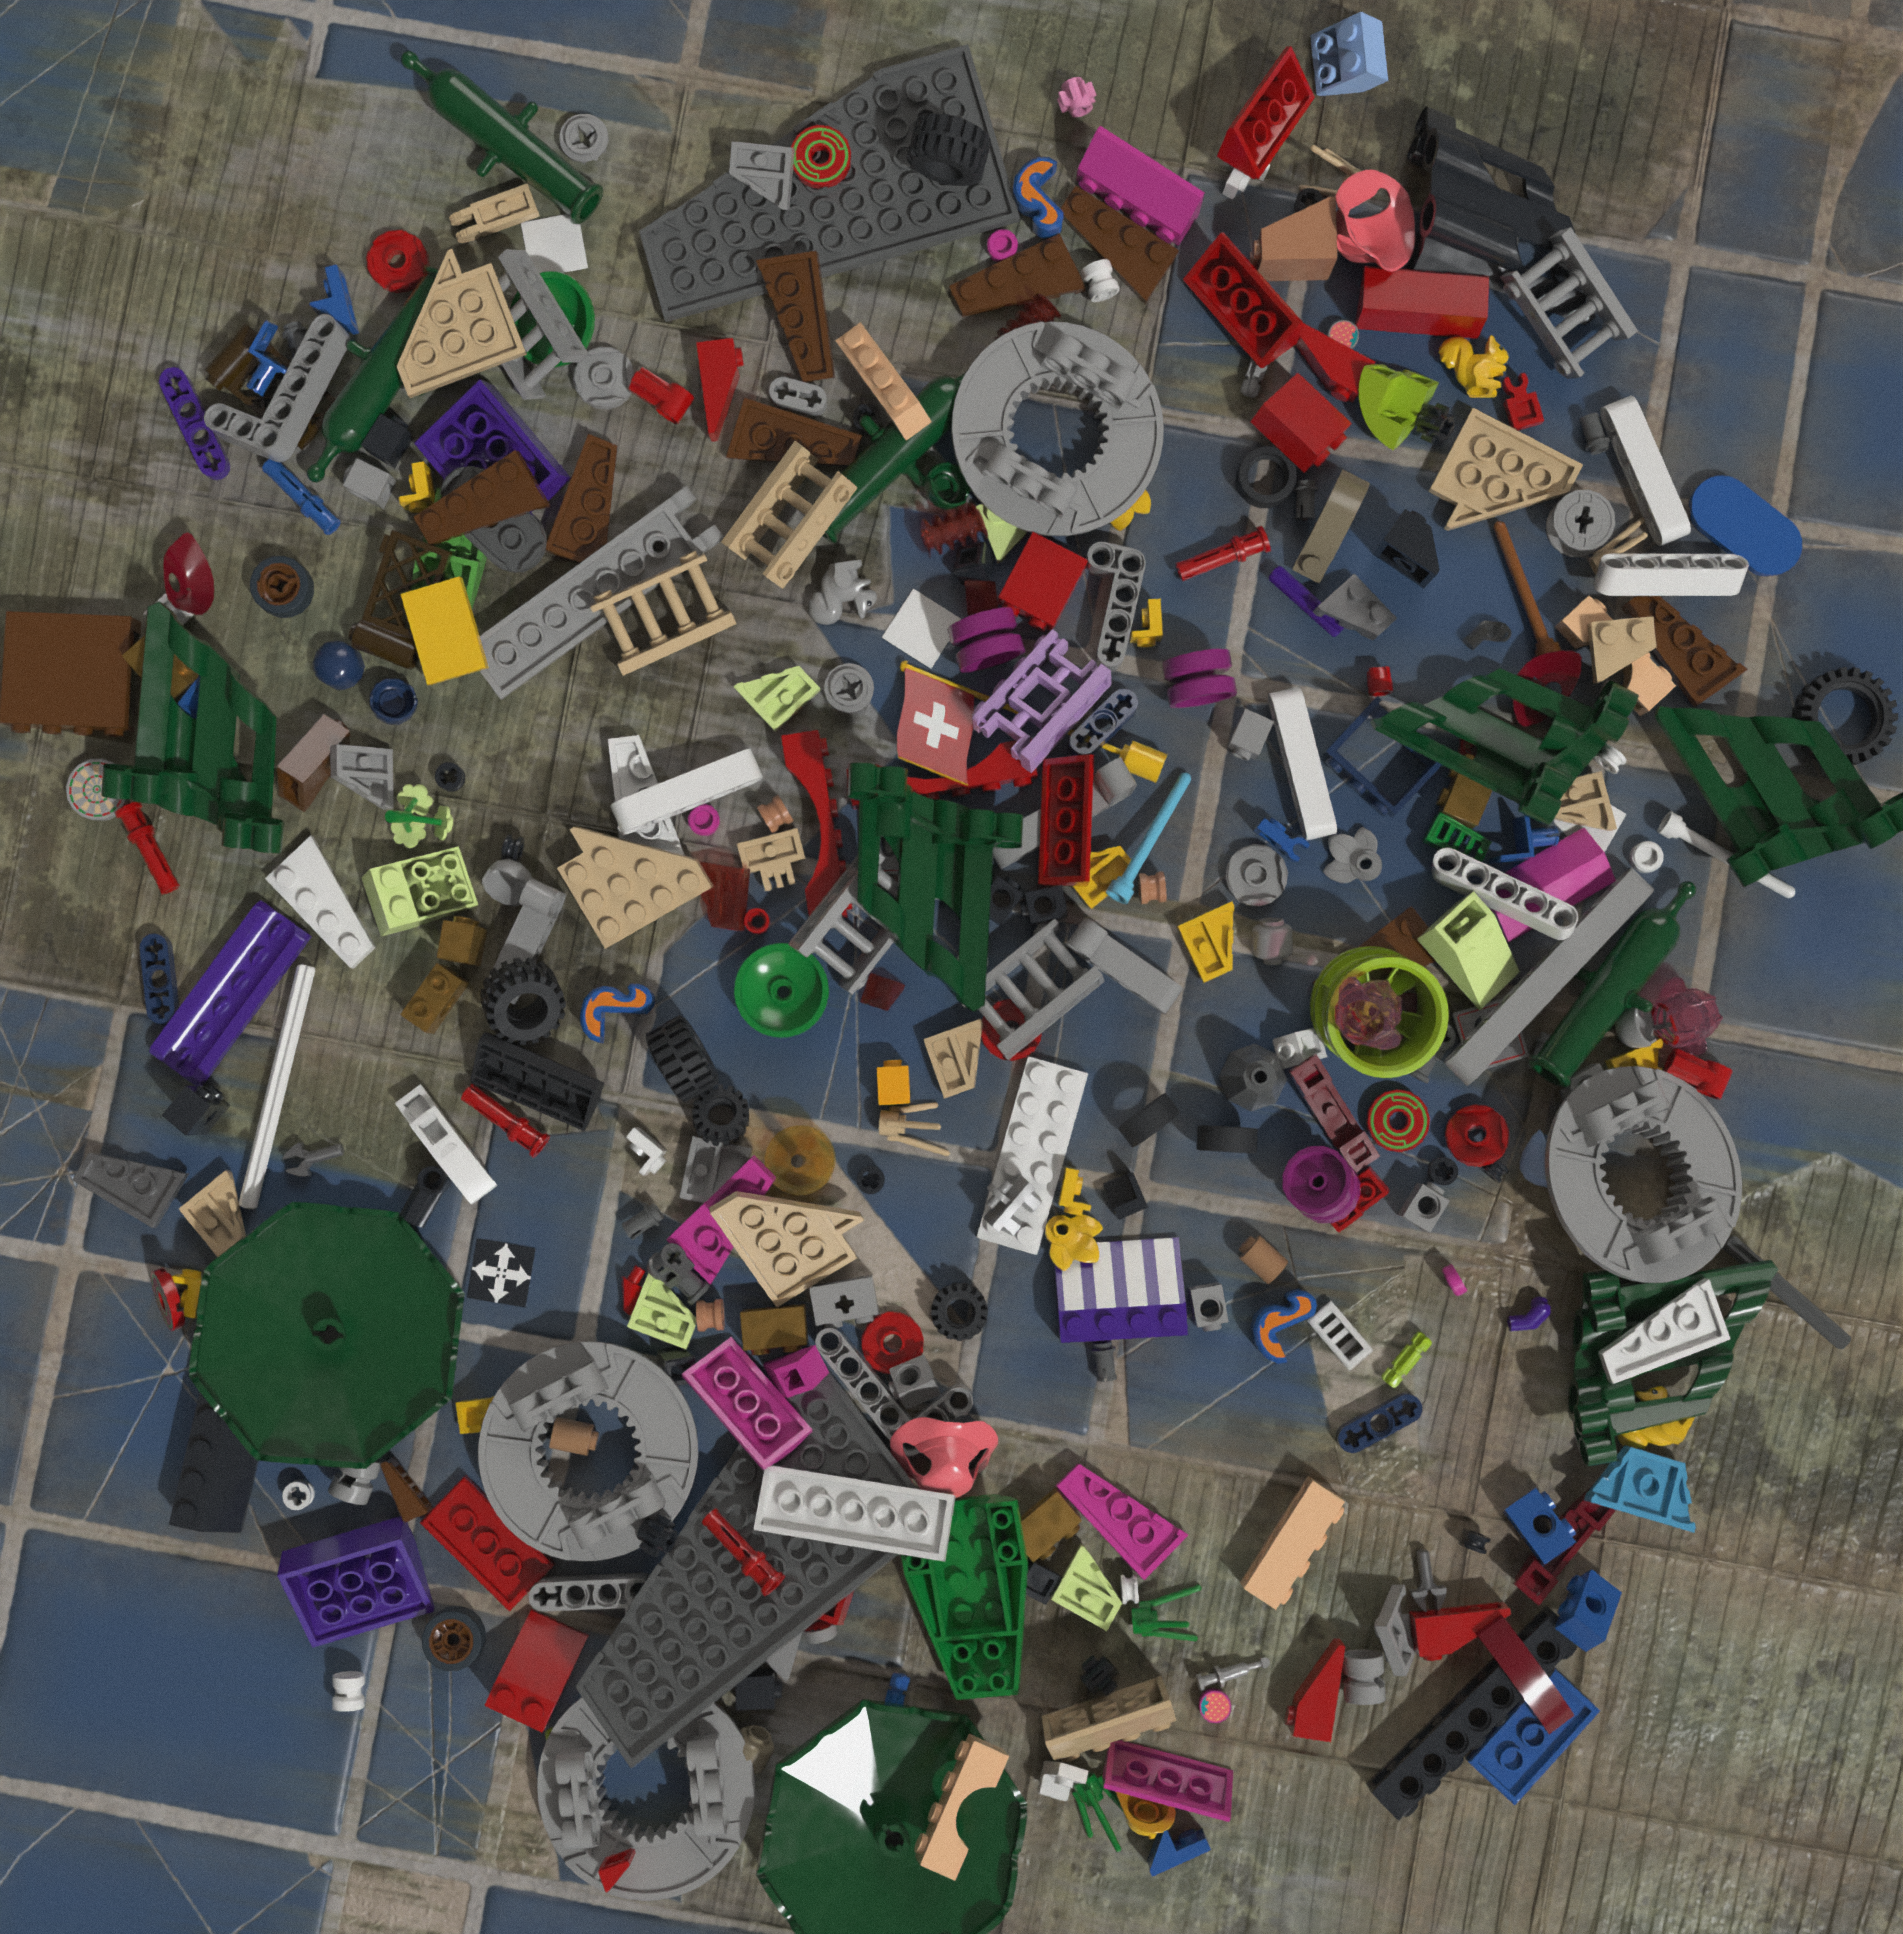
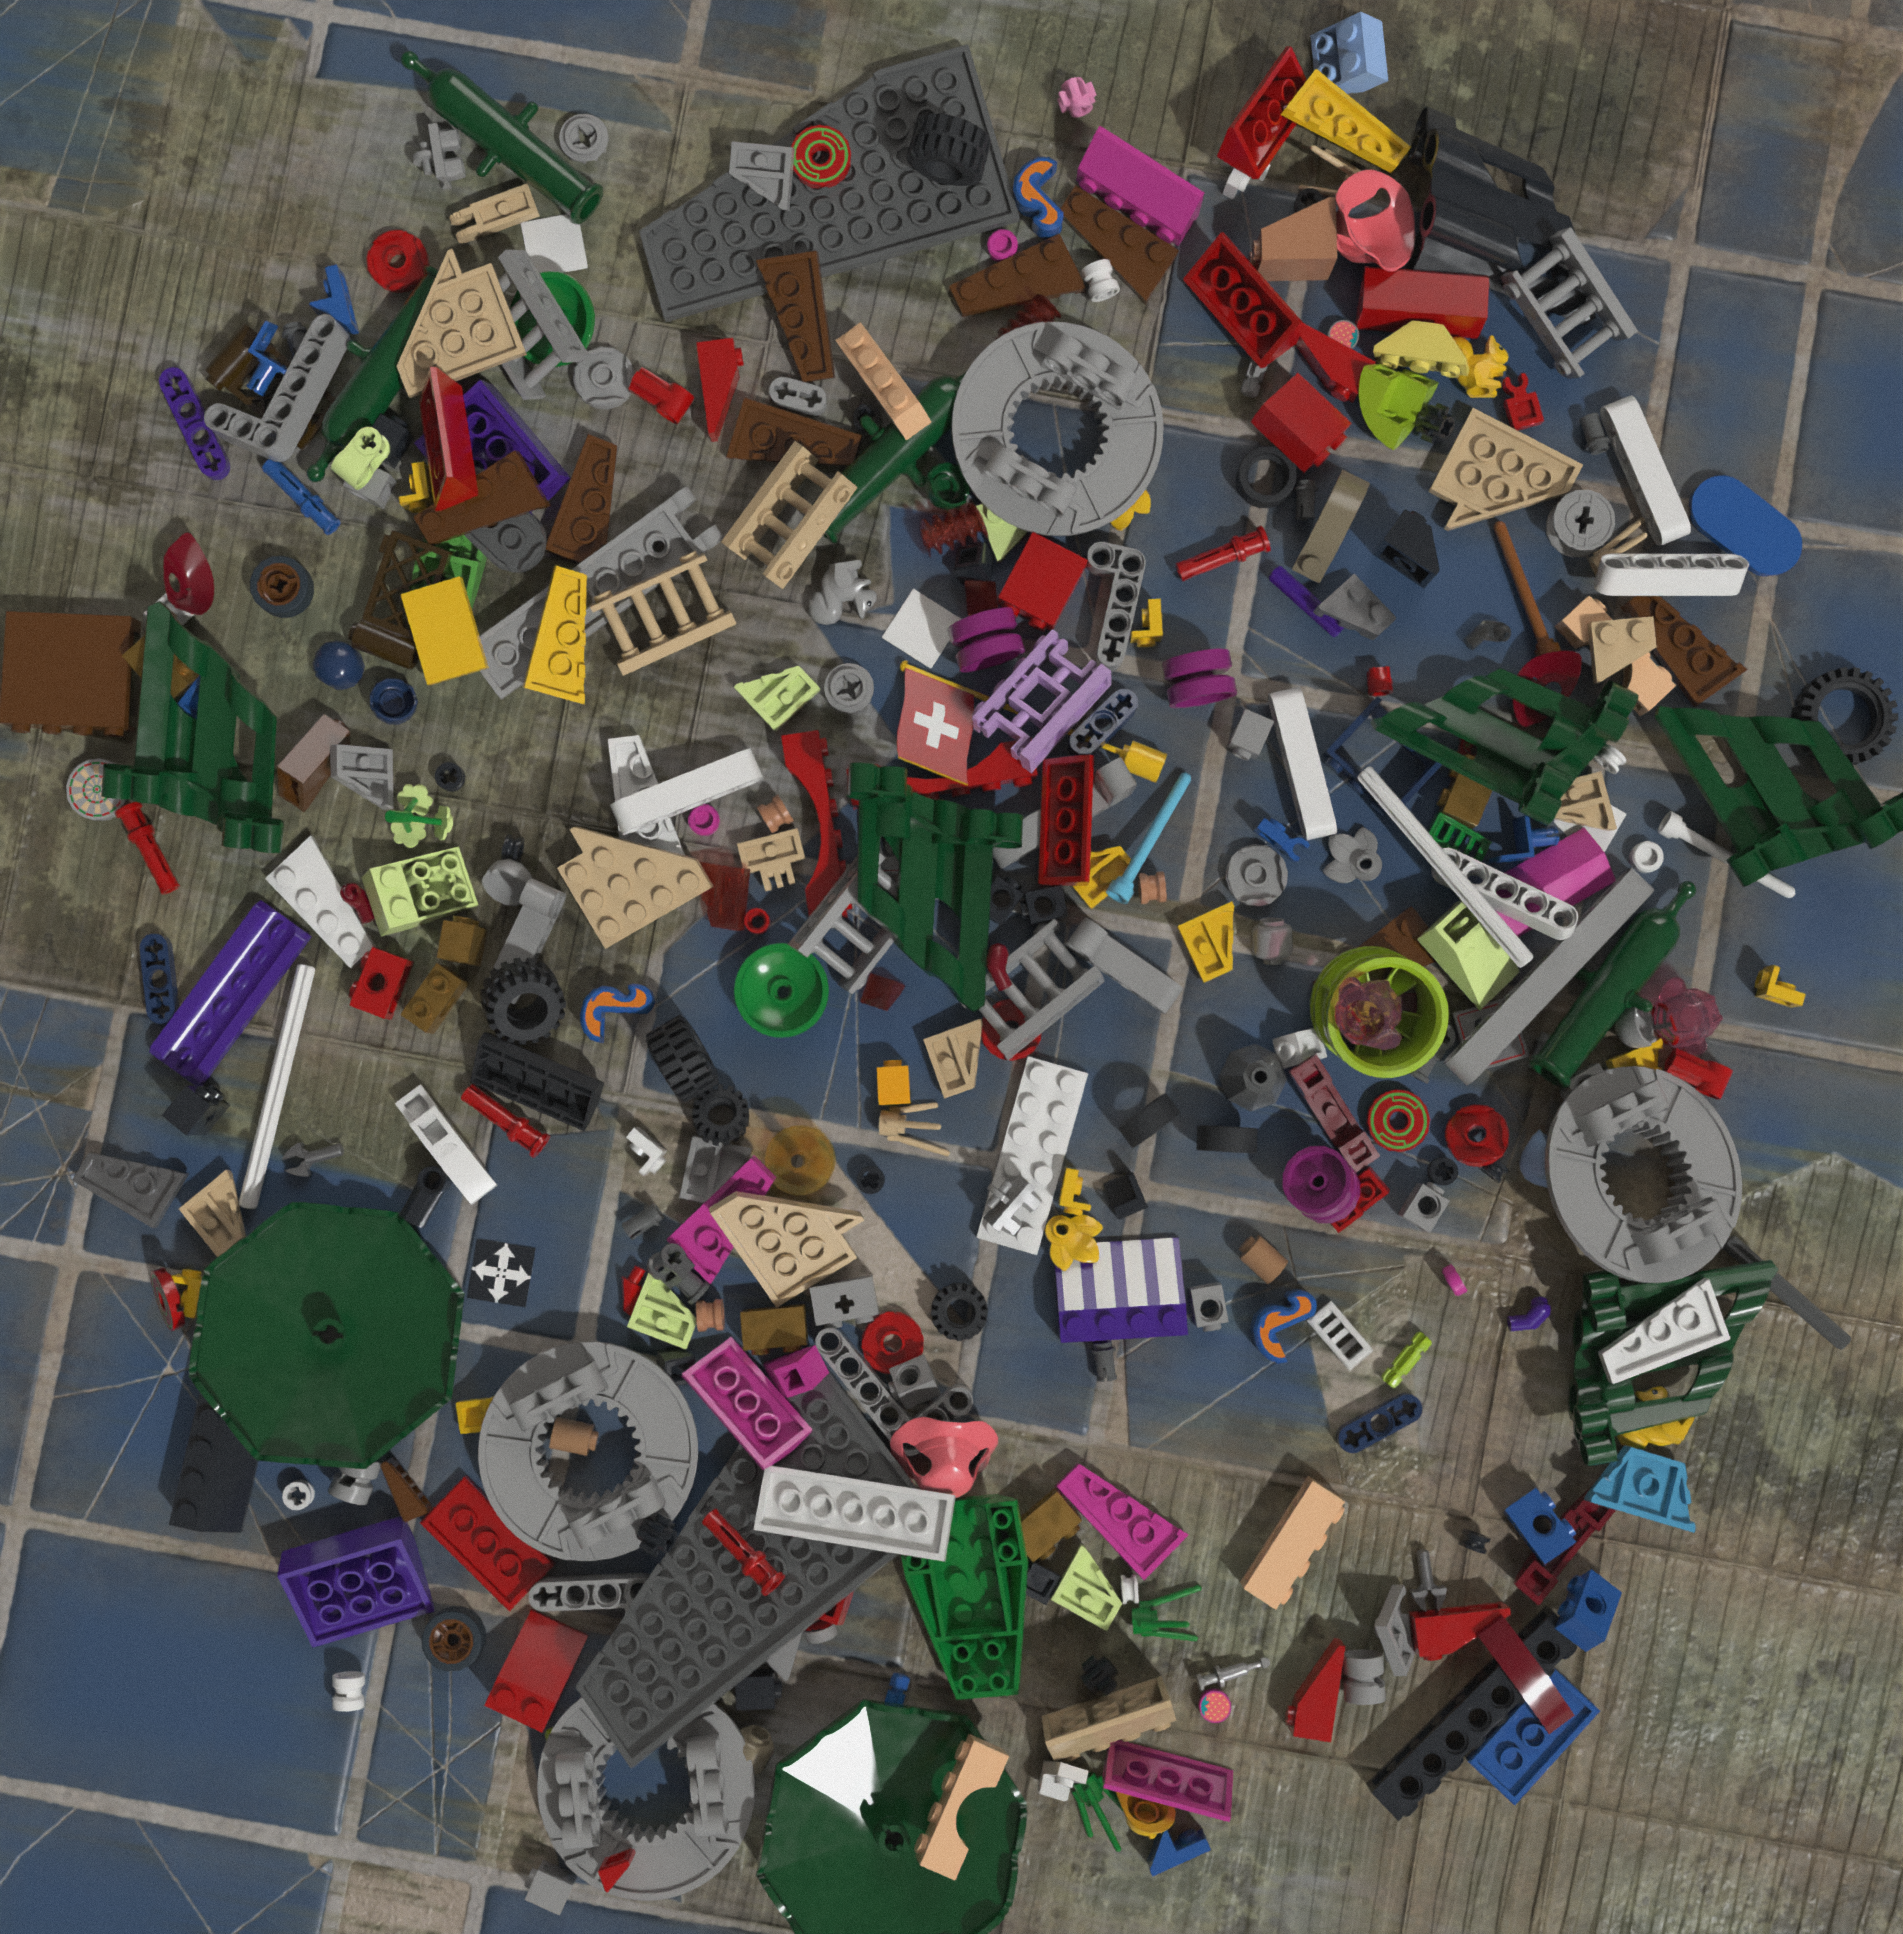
none -> yellowish green piece [331,427,390,490]
none -> dark red arm [340,882,375,924]
none -> red brick [349,947,414,1020]
none -> light grey hips [413,123,466,190]
none -> red slope [419,367,479,511]
none -> yellow wing [522,566,587,705]
none -> light grey brick [524,1860,577,1916]
none -> dark red arm [986,943,1012,991]
none -> yellow wing [1281,69,1411,173]
none -> white axle [1357,766,1533,968]
none -> light yellow slope [1373,320,1469,378]
none -> yellow bracket [1755,965,1806,1008]

